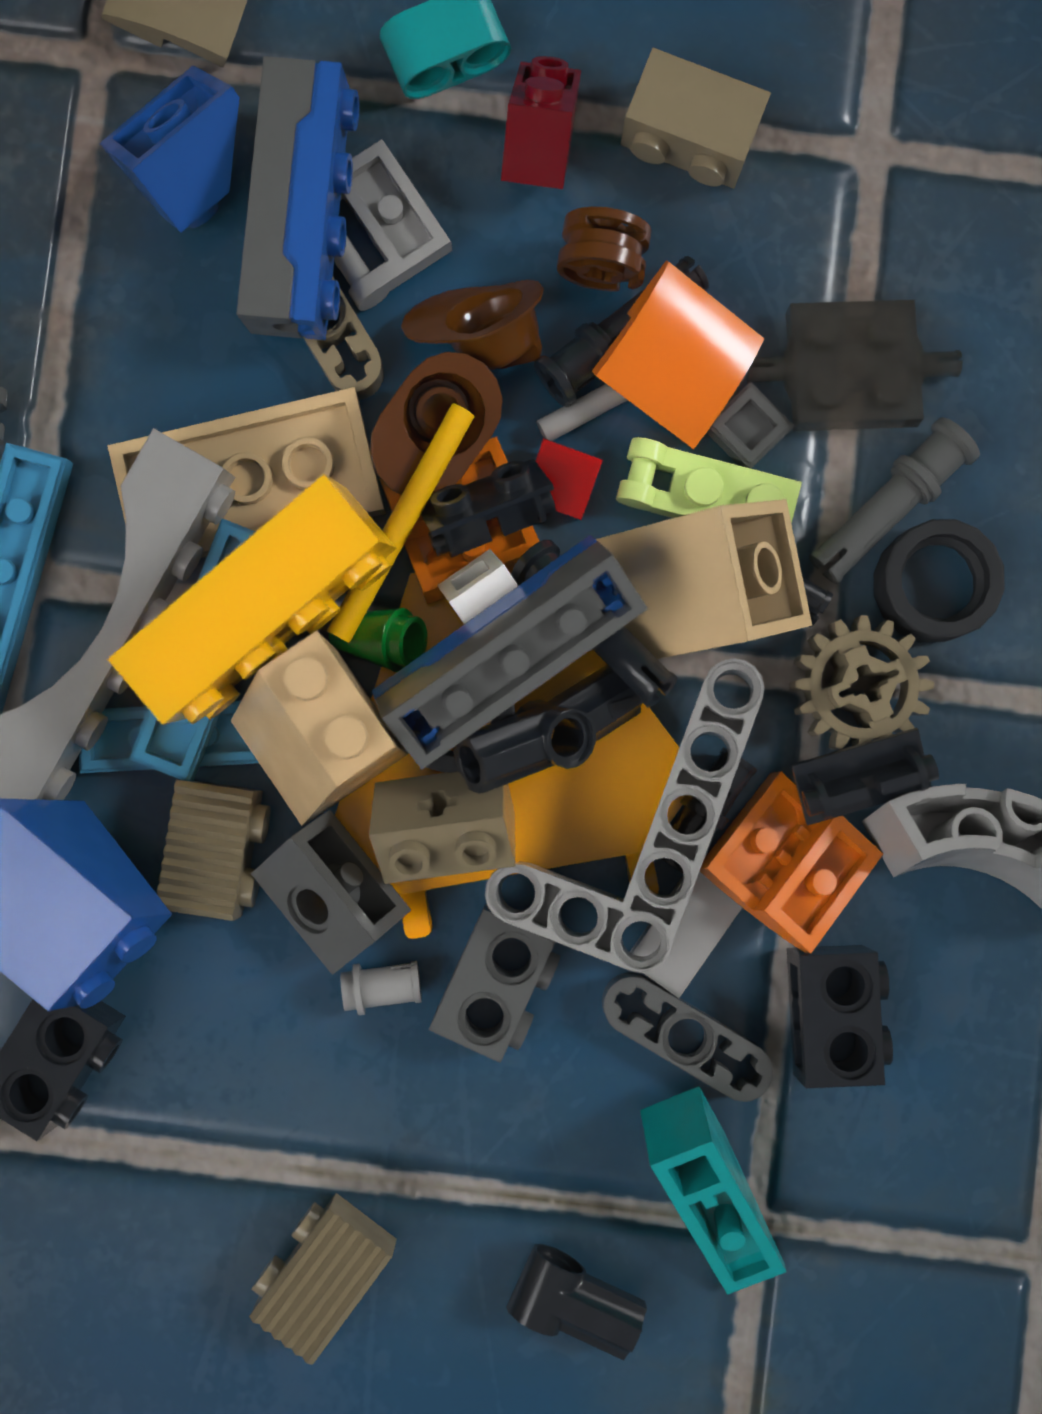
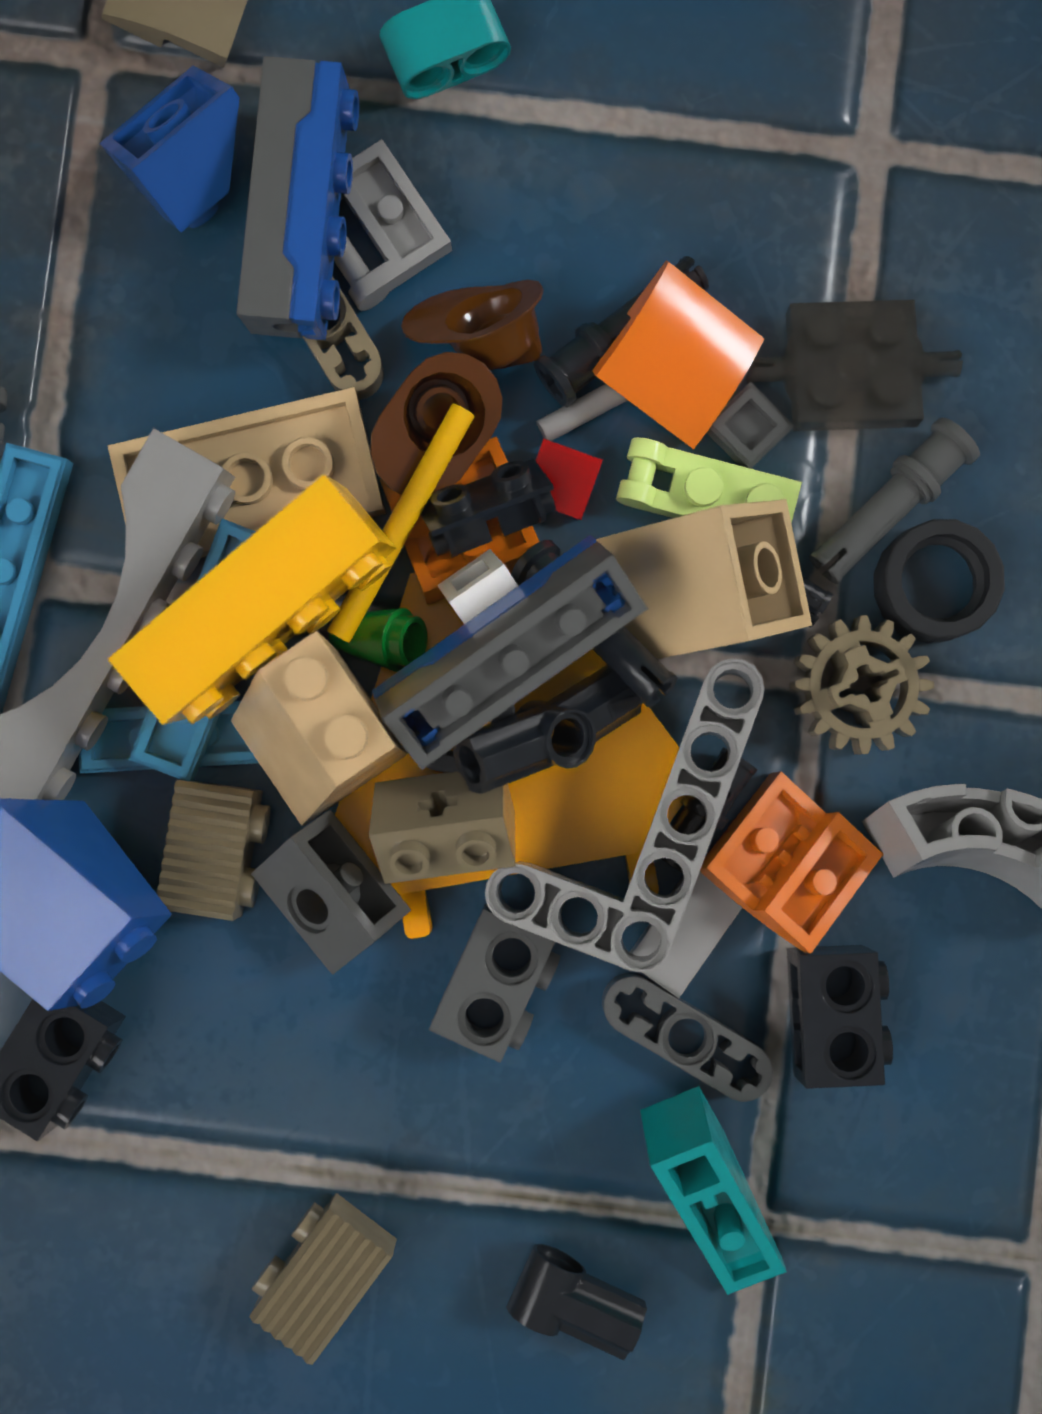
light grey pin [340,961,422,1015] -> none
dark red slope [501,56,581,189] -> none
reddish brown wheel [557,206,652,292] -> none
dark tan brick [621,47,771,189] -> none
black hinge [791,728,939,825] -> none

